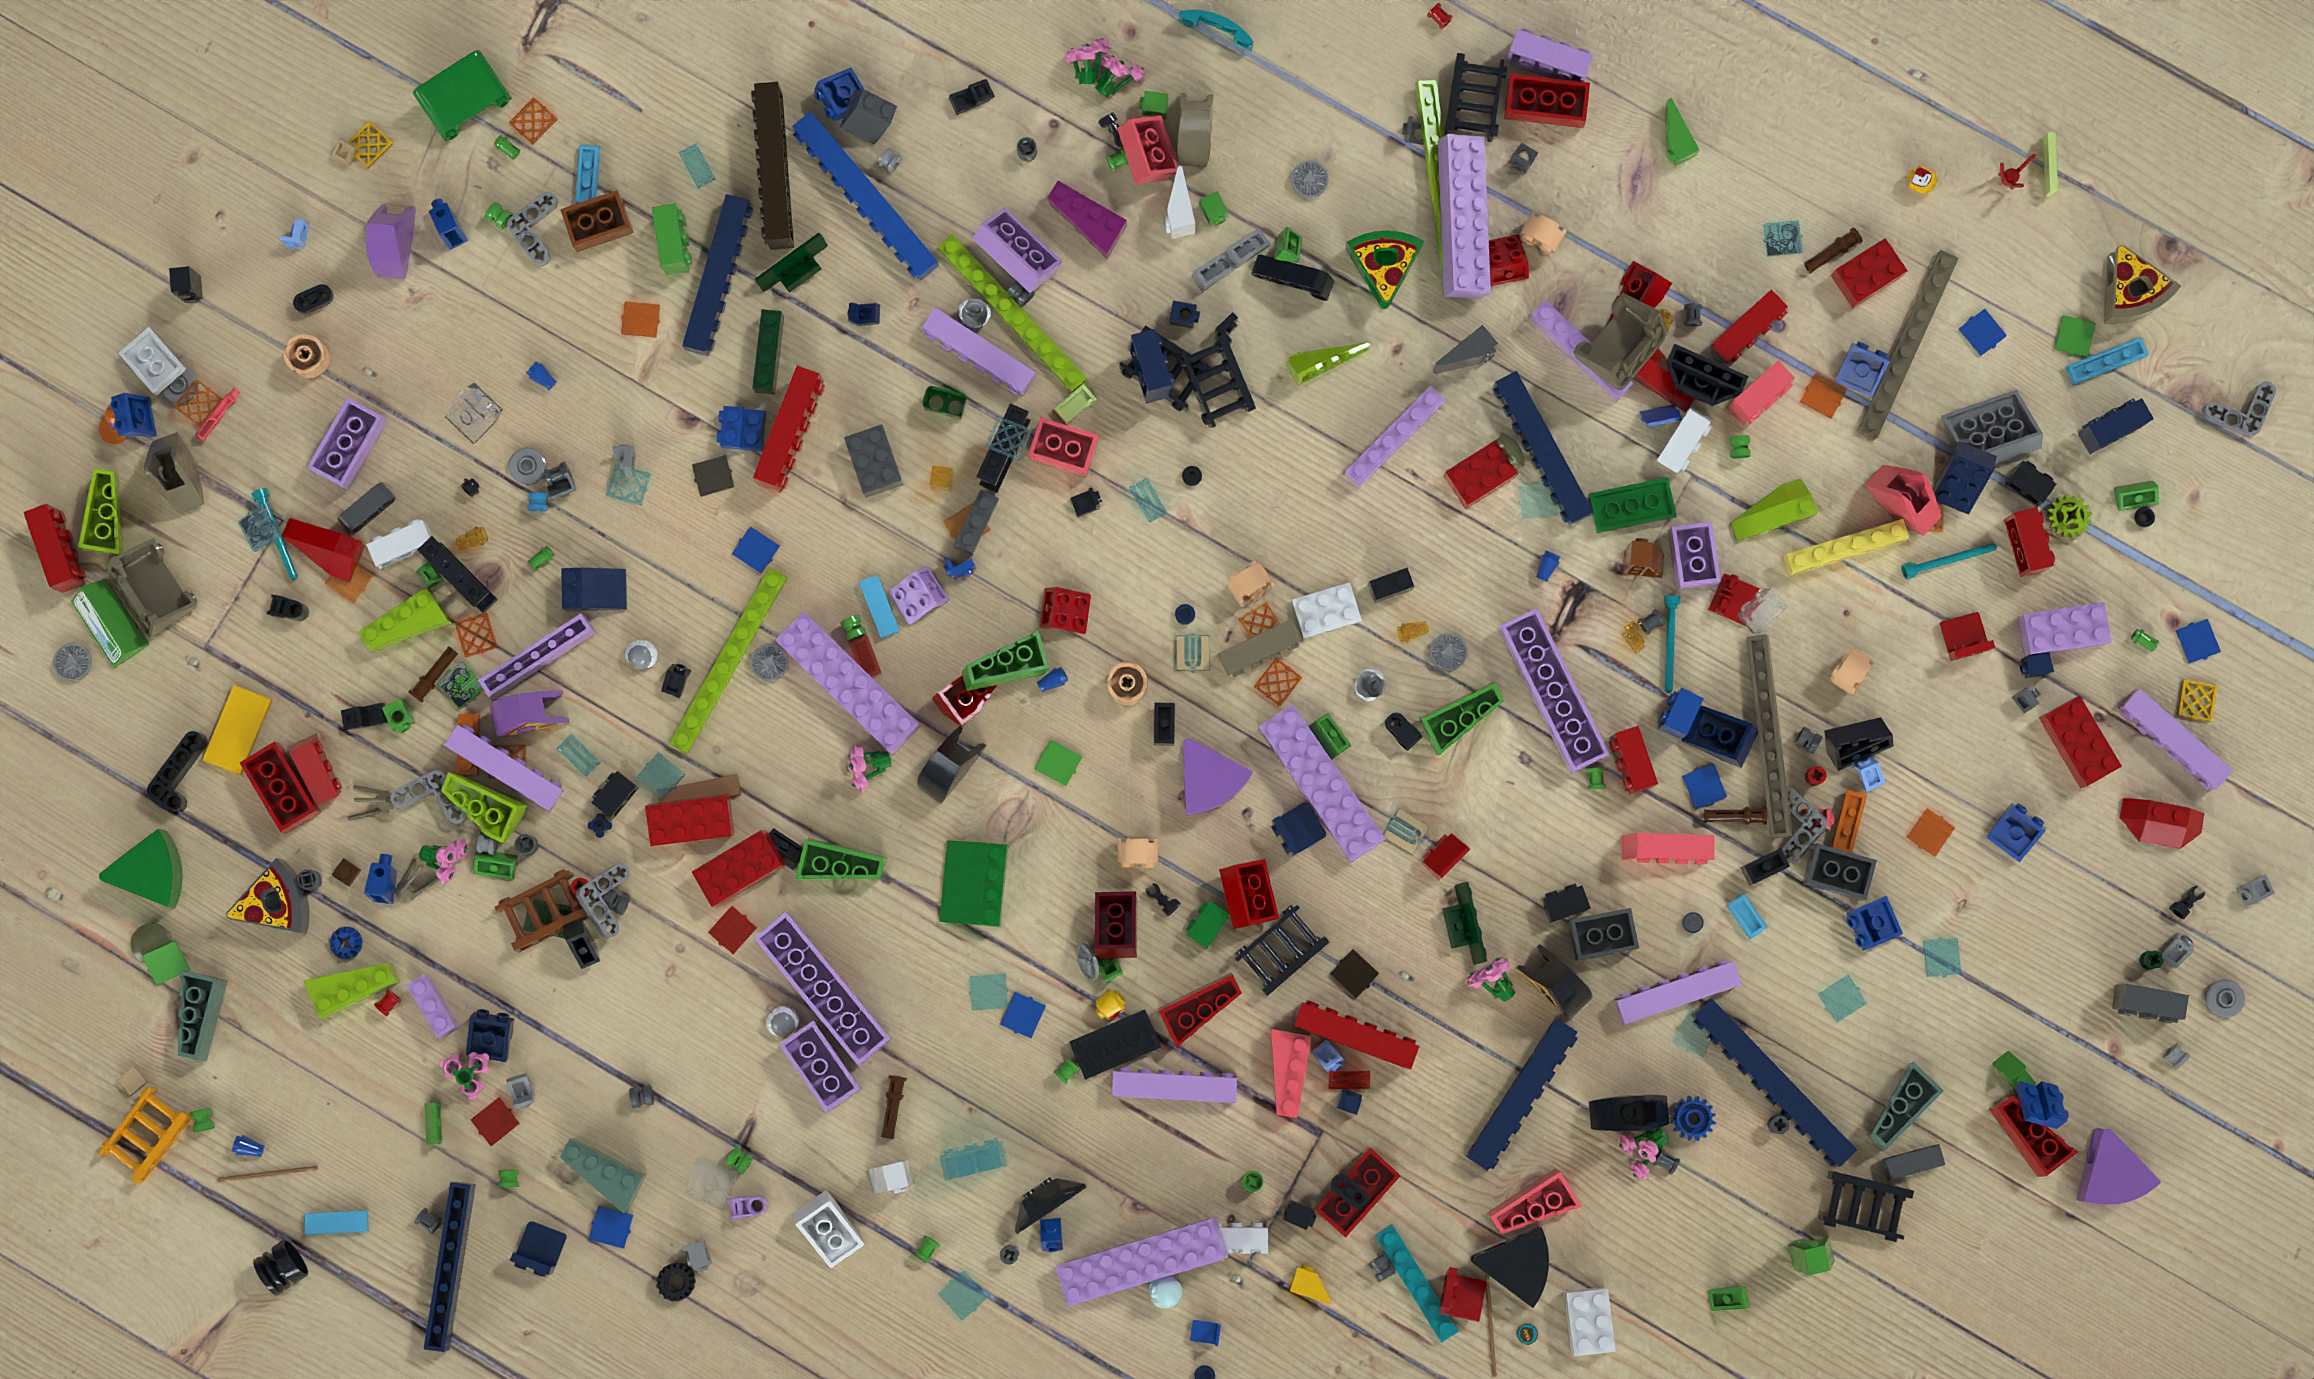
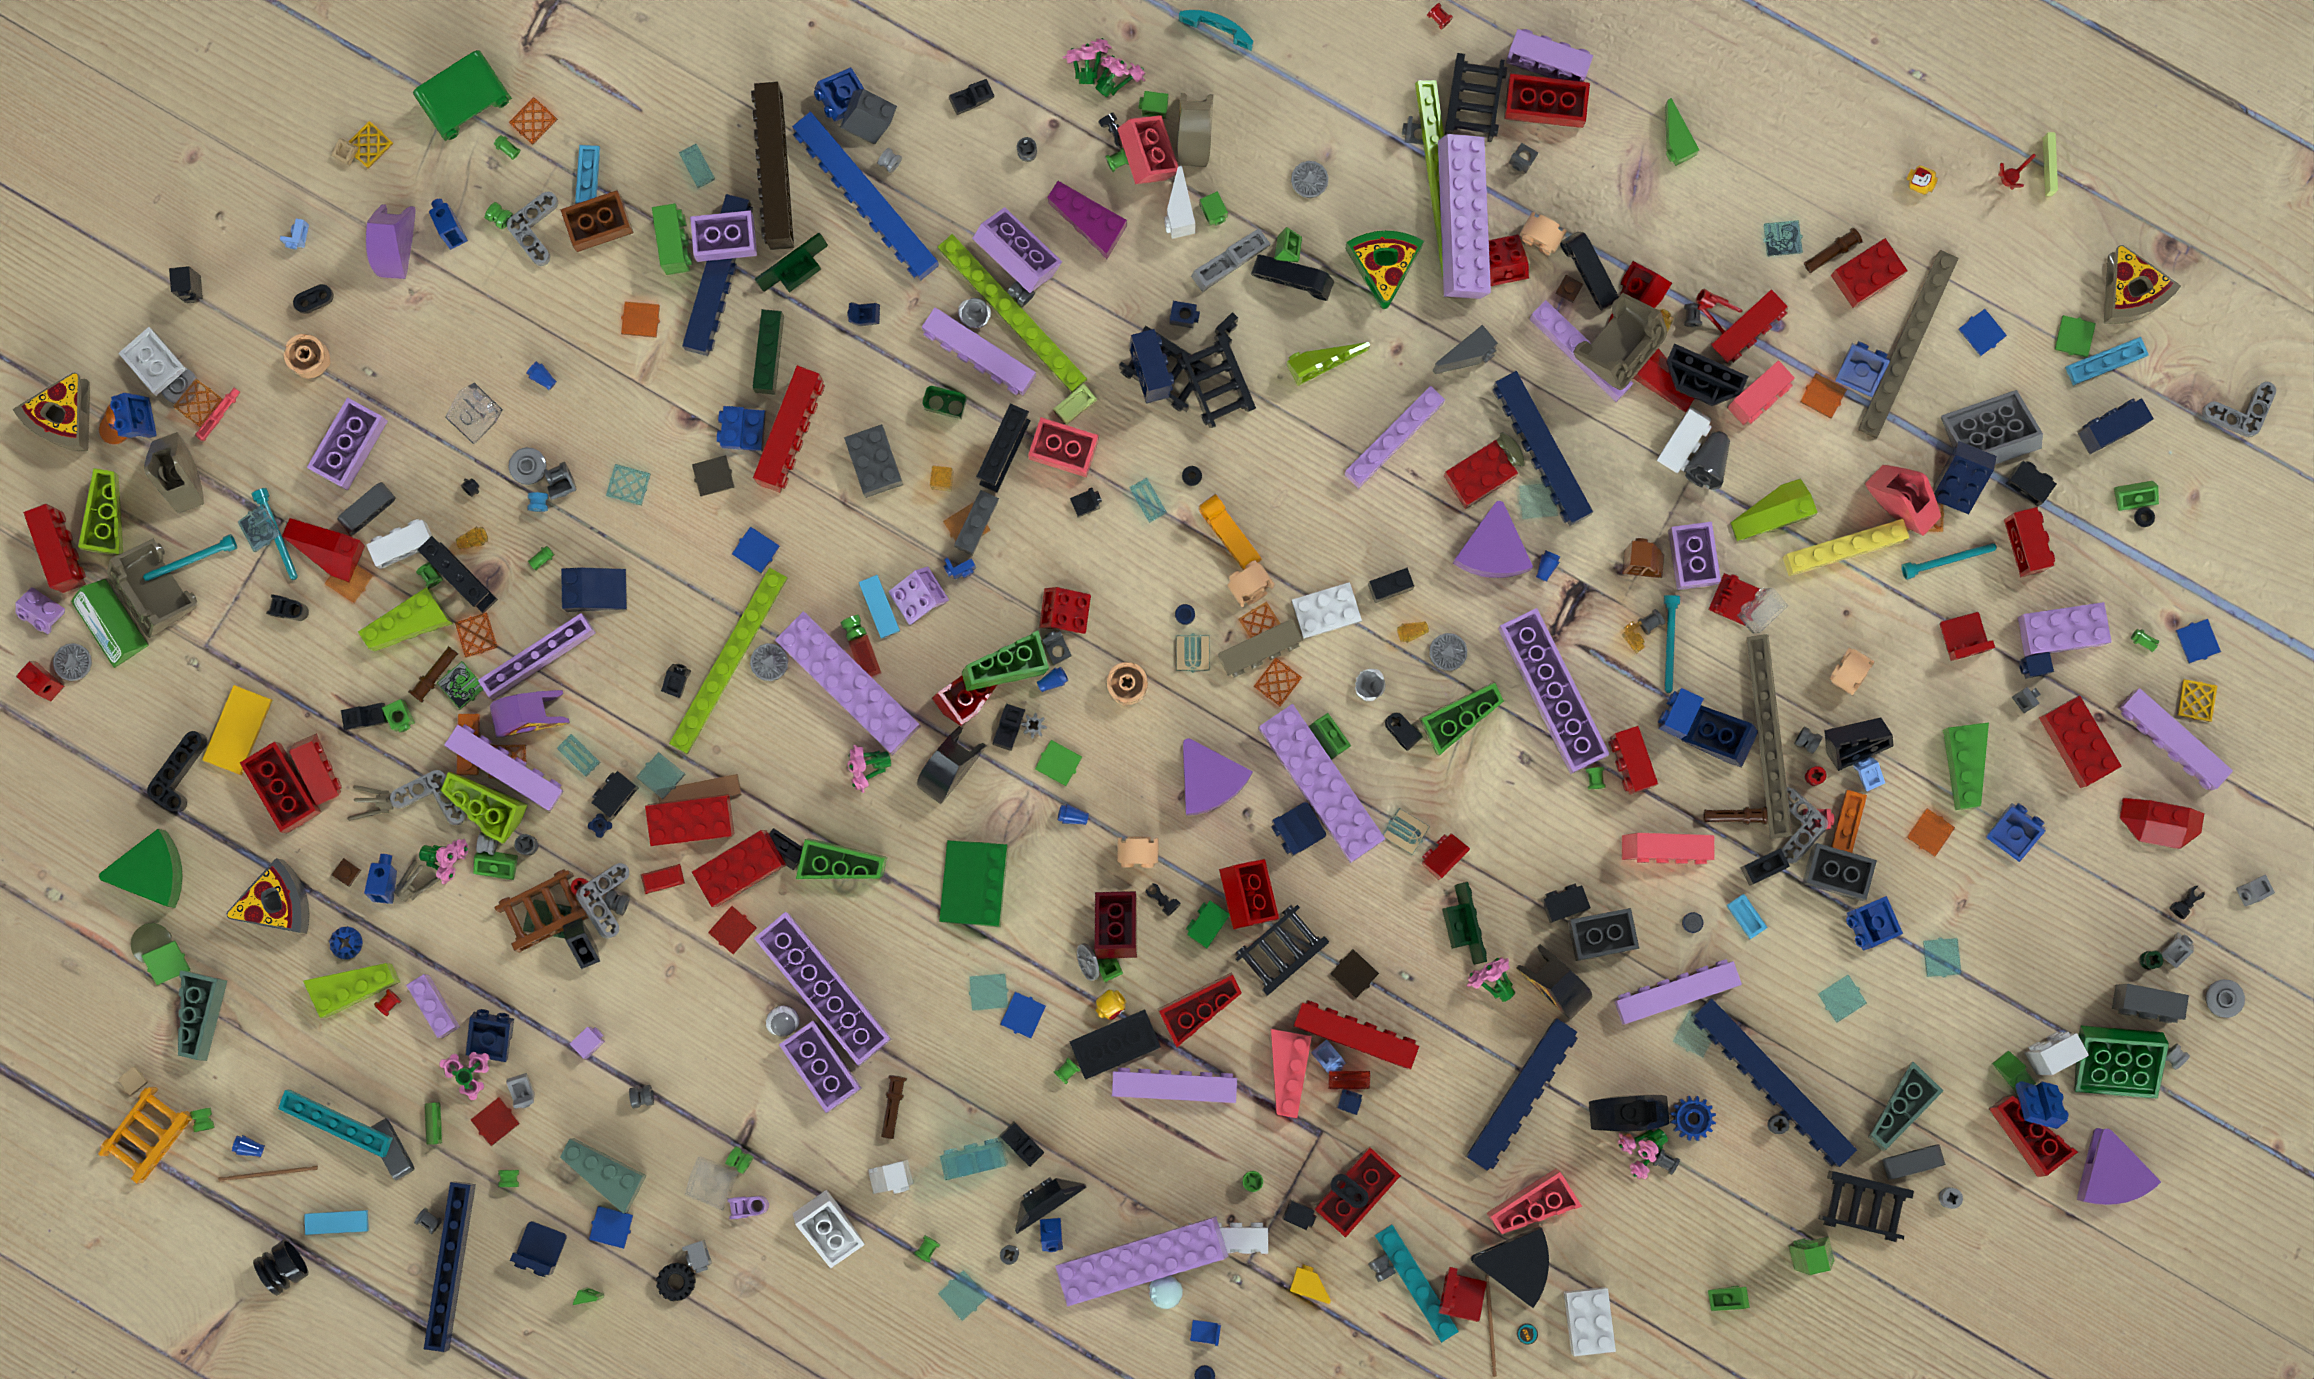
dark grey wheel [297,869,322,891] -> none
light grey bracket [613,444,636,477] -> none
hair [624,639,658,670] -> none
clear light blue window [985,416,1032,461] -> none
black brick [1154,703,1175,746] -> none
green plate [1588,477,1677,534] -> none
blue piece [1639,405,1682,427] -> none
blue piece [1682,764,1727,809] -> none
bright green wheel [1729,435,1751,459] -> none
lime gear [2046,494,2092,539] -> none
none -> piece [13,373,90,451]
none -> lavender bracket [15,587,65,634]
none -> red torso [16,661,65,701]
none -> teal piece [143,534,237,581]
none -> teal plate [278,1089,393,1157]
none -> dark grey beam [371,1118,415,1180]
none -> lavender brick [570,1027,605,1059]
none -> bright green slope [573,1287,605,1305]
none -> red tile [640,864,685,894]
none -> lavender brick [690,210,757,262]
none -> black slope [992,703,1025,751]
none -> black slope [1000,1121,1045,1167]
none -> light grey gear [1021,713,1047,739]
none -> dark grey bracket [1042,631,1072,665]
none -> blue cone [1057,804,1089,825]
none -> light orange beam [1198,494,1262,570]
none -> medium lavender piece [1453,501,1533,578]
none -> reddish brown plate [1555,275,1583,303]
none -> black beam [1560,231,1619,311]
none -> dark grey cone [1684,431,1730,490]
none -> red plant [1696,289,1743,334]
none -> light grey wheel [1939,1187,1963,1209]
none -> bright green wedge [1943,722,1989,810]
none -> white brick [2025,1032,2089,1075]
none -> green slope [2074,1026,2169,1099]

